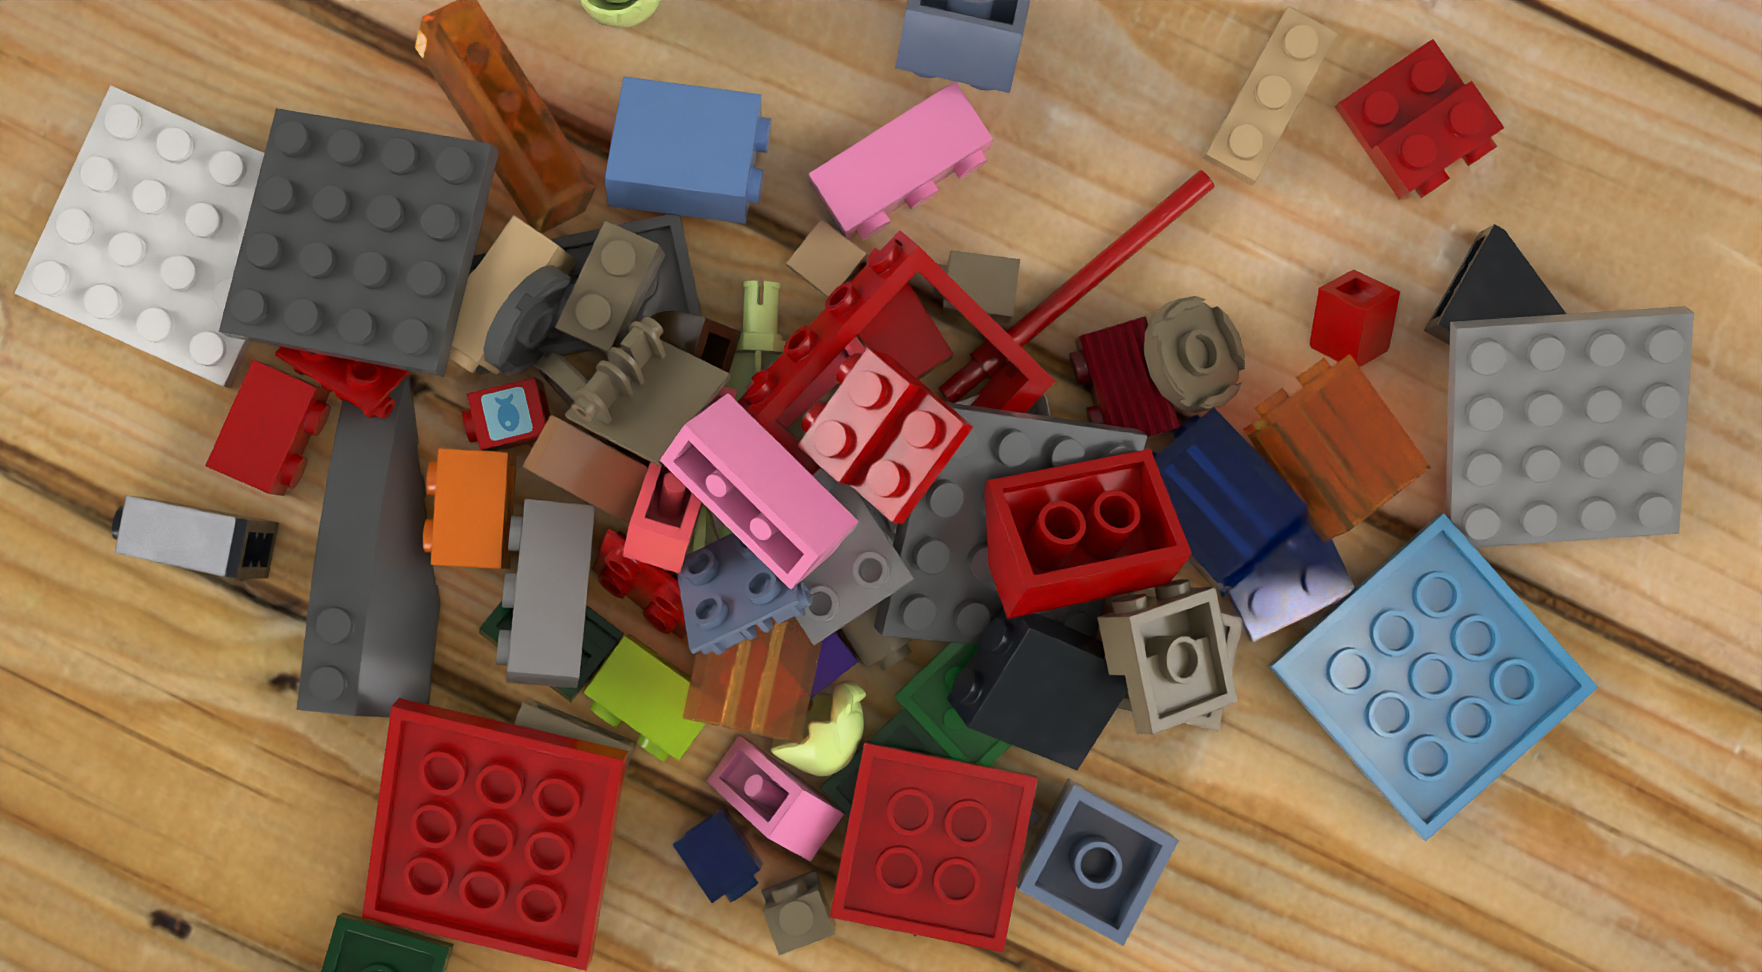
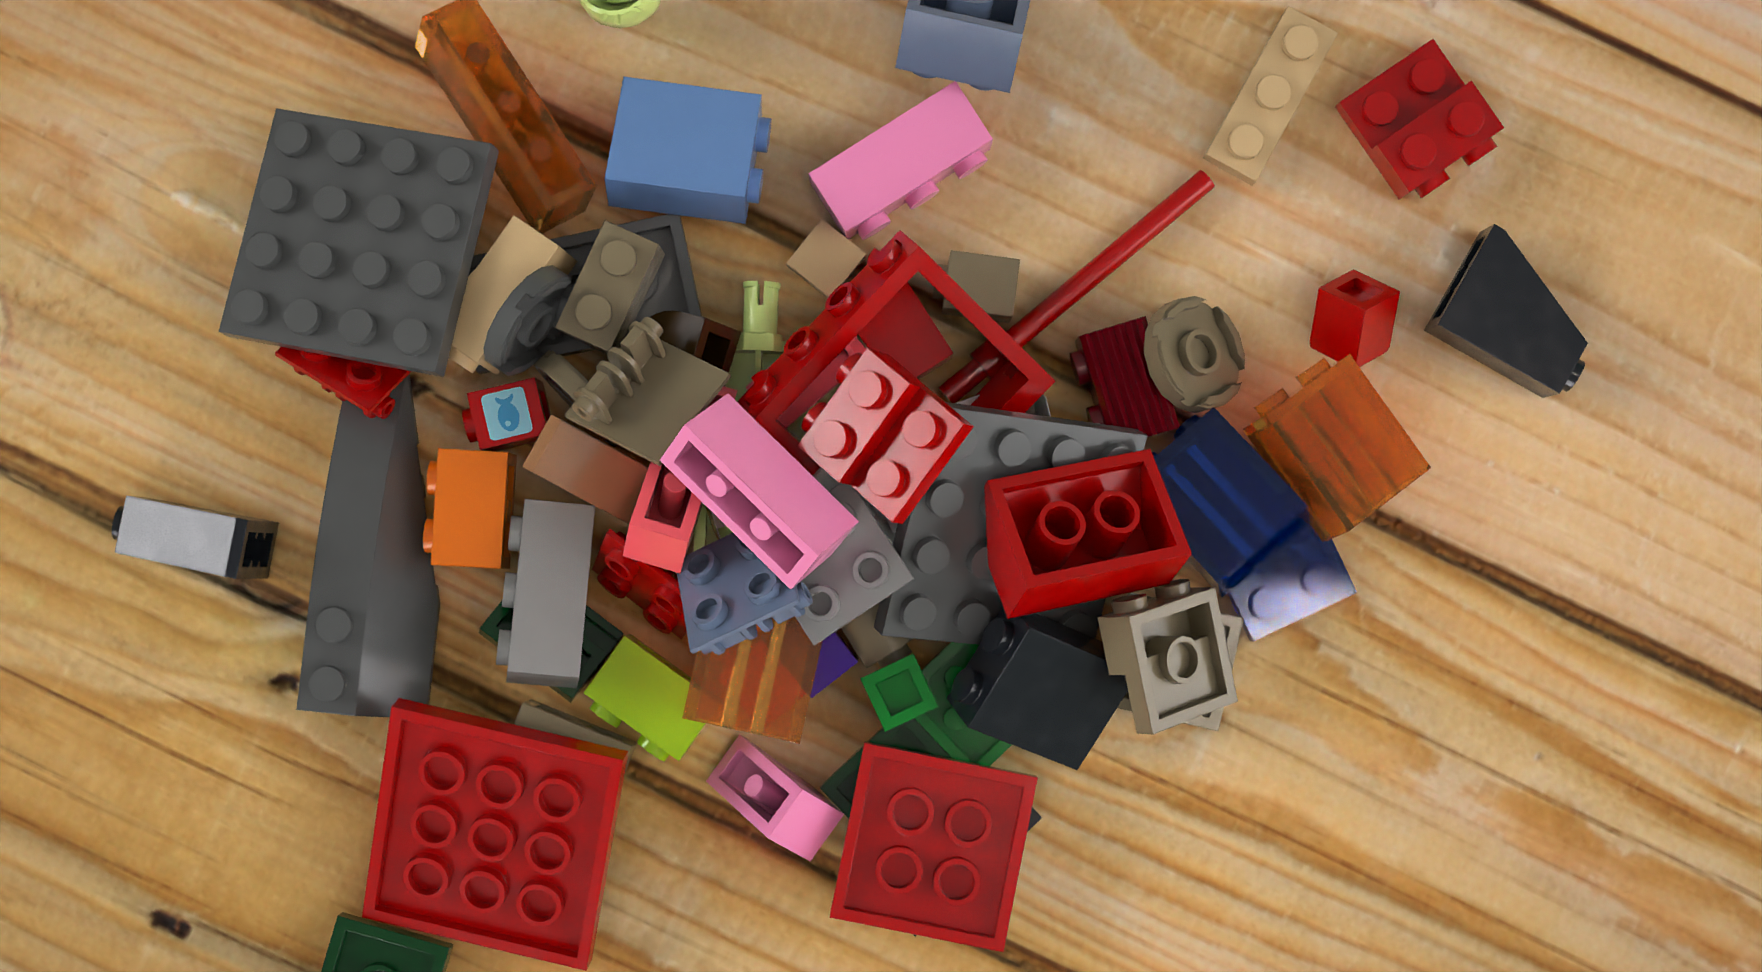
white plate [14,85,264,388] -> none
red brick [205,359,331,496] -> none
clear blue brick [672,806,763,903] -> none
dark tan brick [761,870,836,955] -> none
yellowish green hair [771,680,866,776] -> none
sand blue brick [1017,778,1179,946] -> none
dark azure plate [1268,513,1598,841] -> none
light grey plate [1445,306,1694,547] -> none
none -> green plate [860,653,939,732]

